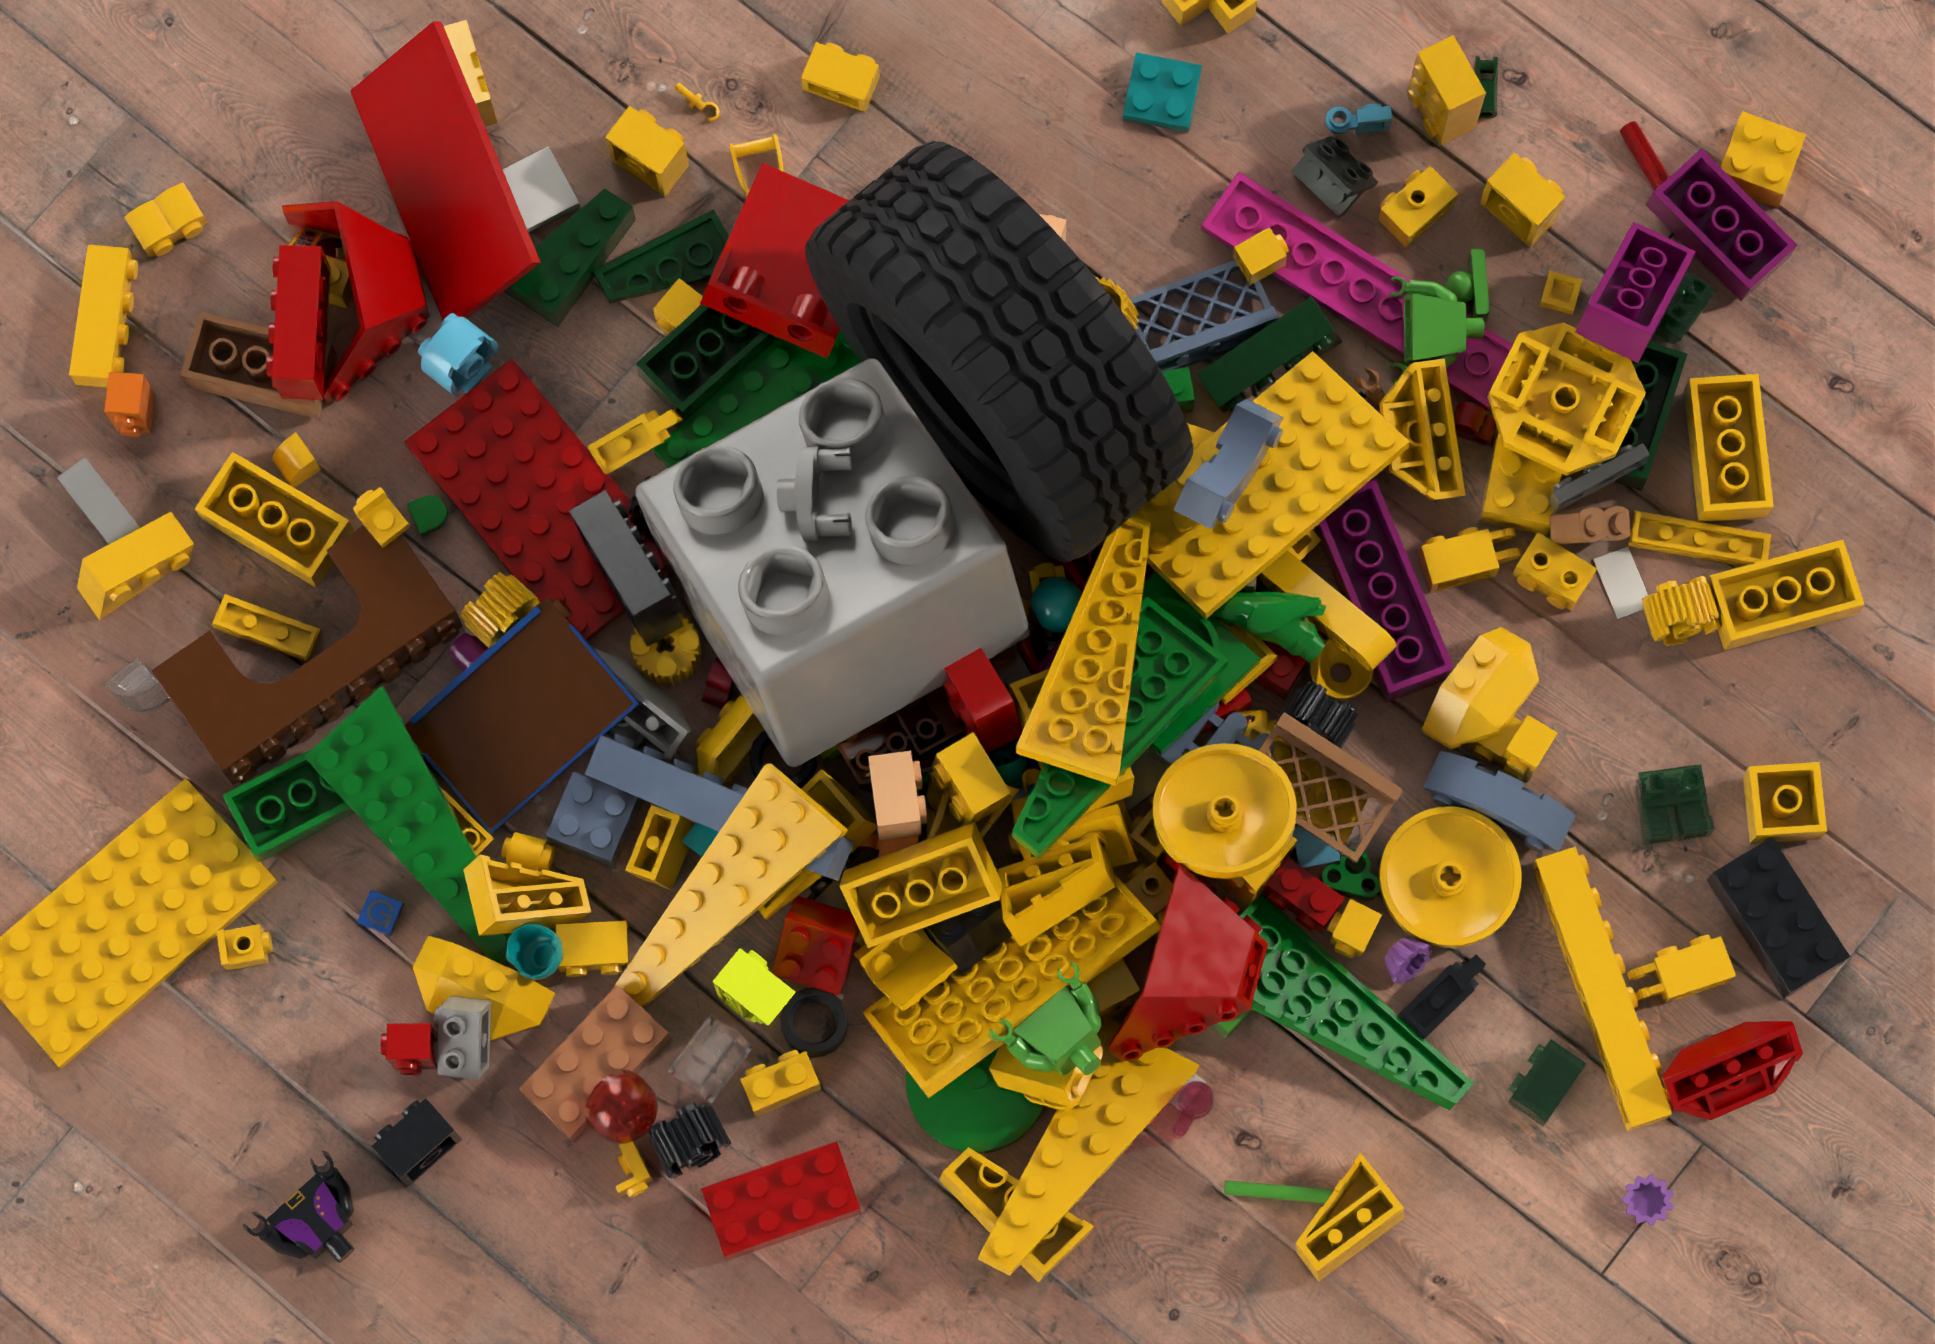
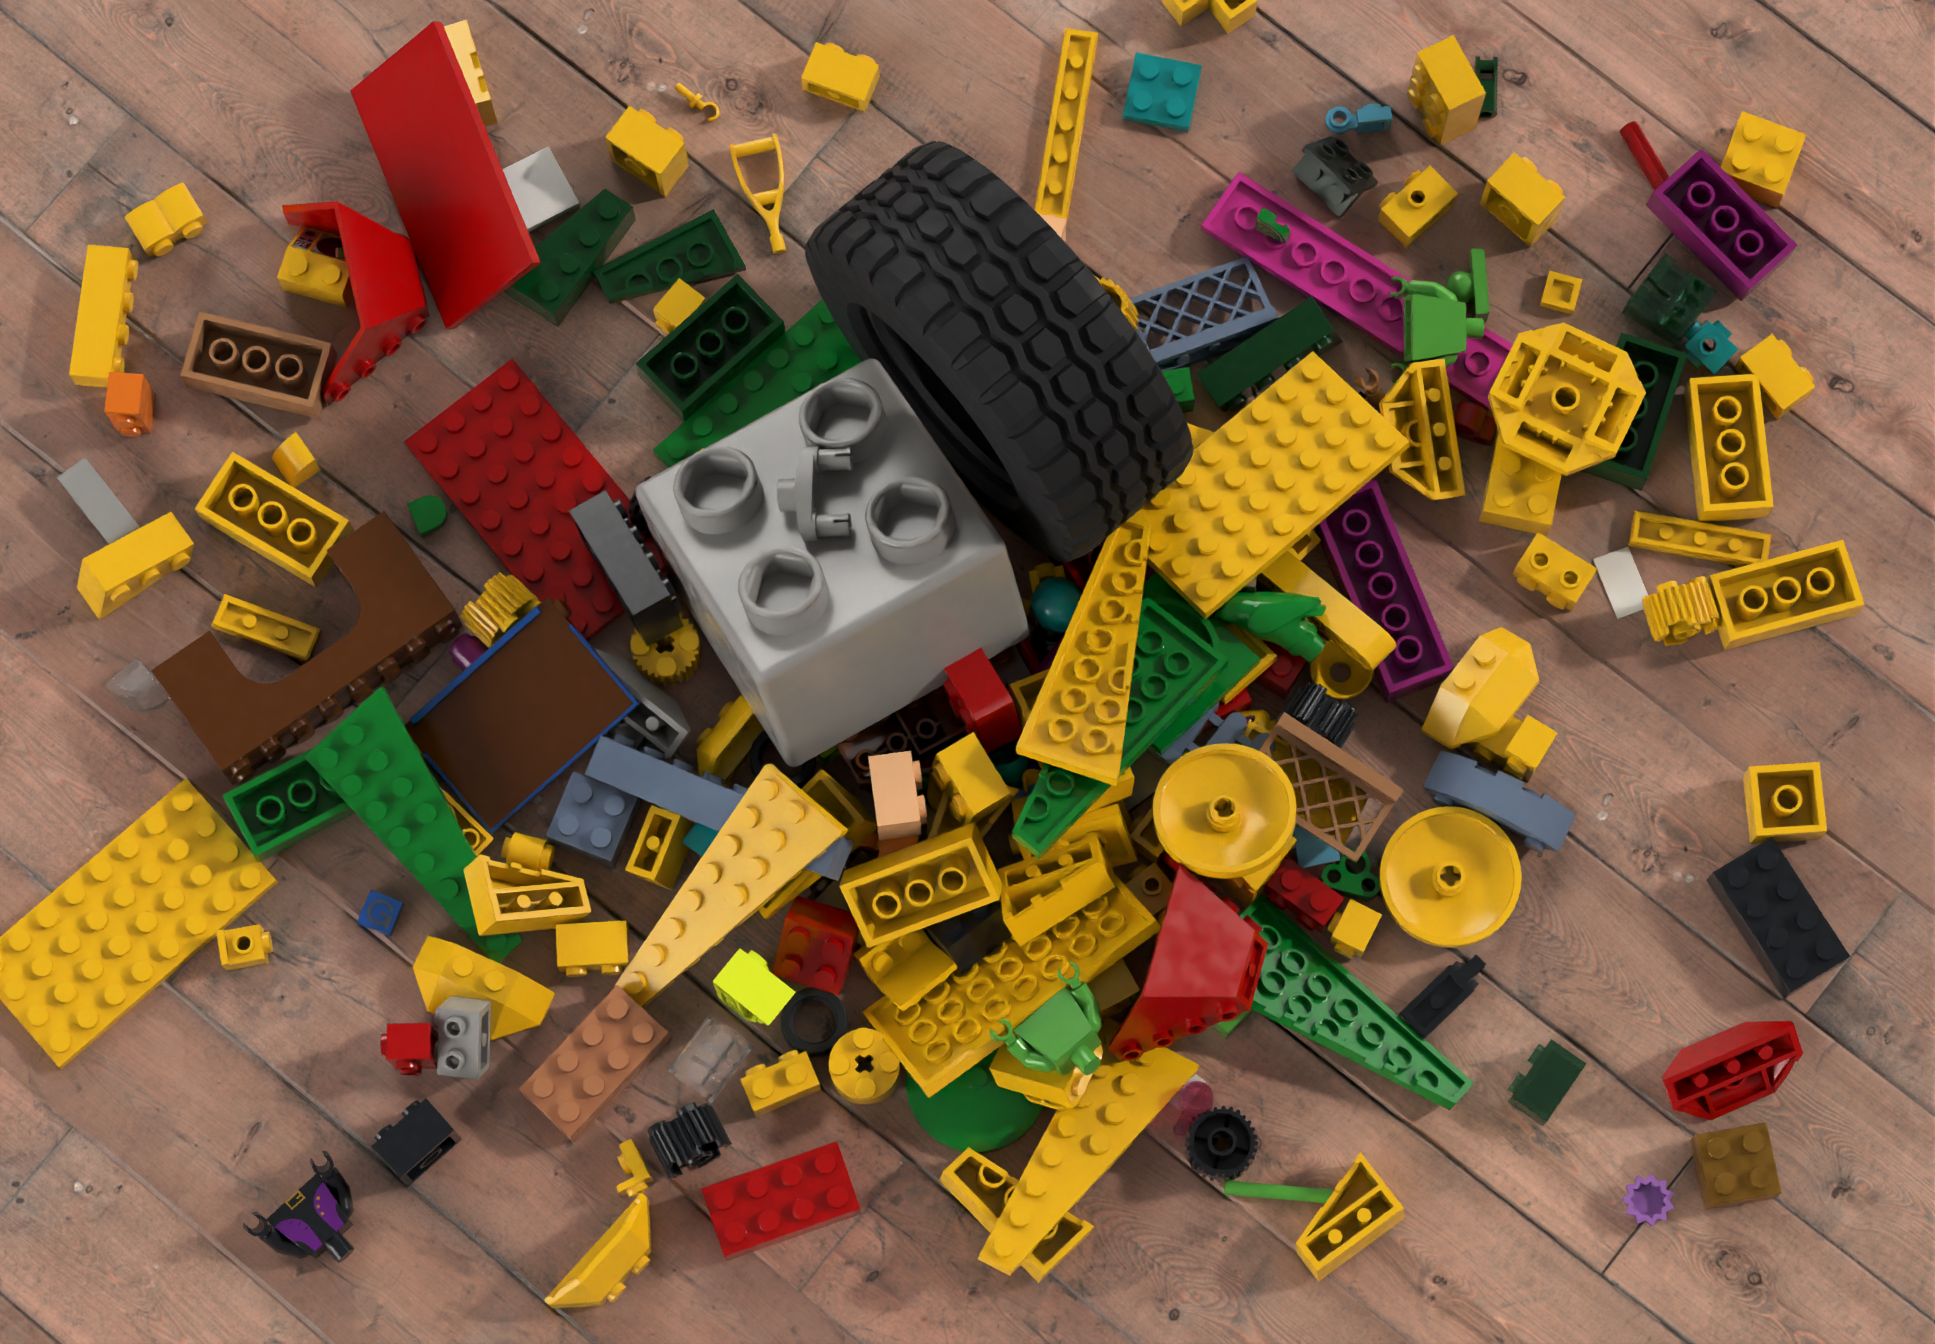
red brick [266,245,331,400] -> none
yellow bracket [353,487,410,548] -> none
medium azure brick [418,313,498,396] -> none
teal hair [506,923,563,980] -> none
clear red cylinder [585,1070,658,1144] -> none
yellow hinge [587,408,683,474] -> none
red piece [700,162,850,358] -> none
dark red piece [702,657,736,709] -> none
sand blue brick [1174,399,1284,529] -> none
yellow brick [1233,227,1289,285] -> none
medium lavender piece [1384,936,1433,985] -> none
yellow hinge [1418,527,1522,593] -> none
yellow brick [1532,846,1672,1132] -> none
dark grey plate [1548,443,1650,513] -> none
medium nougat brick [1550,506,1631,544] -> none
magenta brick [1575,222,1696,363] -> none
yellow hinge [1627,934,1736,1004] -> none
clear green hips [1635,764,1715,845] -> none
none -> yellow wedge [544,1192,652,1308]
none -> yellow brick [828,1027,901,1104]
none -> yellow tile [1034,28,1099,226]
none -> black brick [1185,1105,1258,1183]
none -> green tile [1255,208,1291,244]
none -> teal brick [1683,319,1738,374]
none -> pearl gold brick [1690,1122,1782,1210]
none -> yellow brick [1735,334,1815,420]

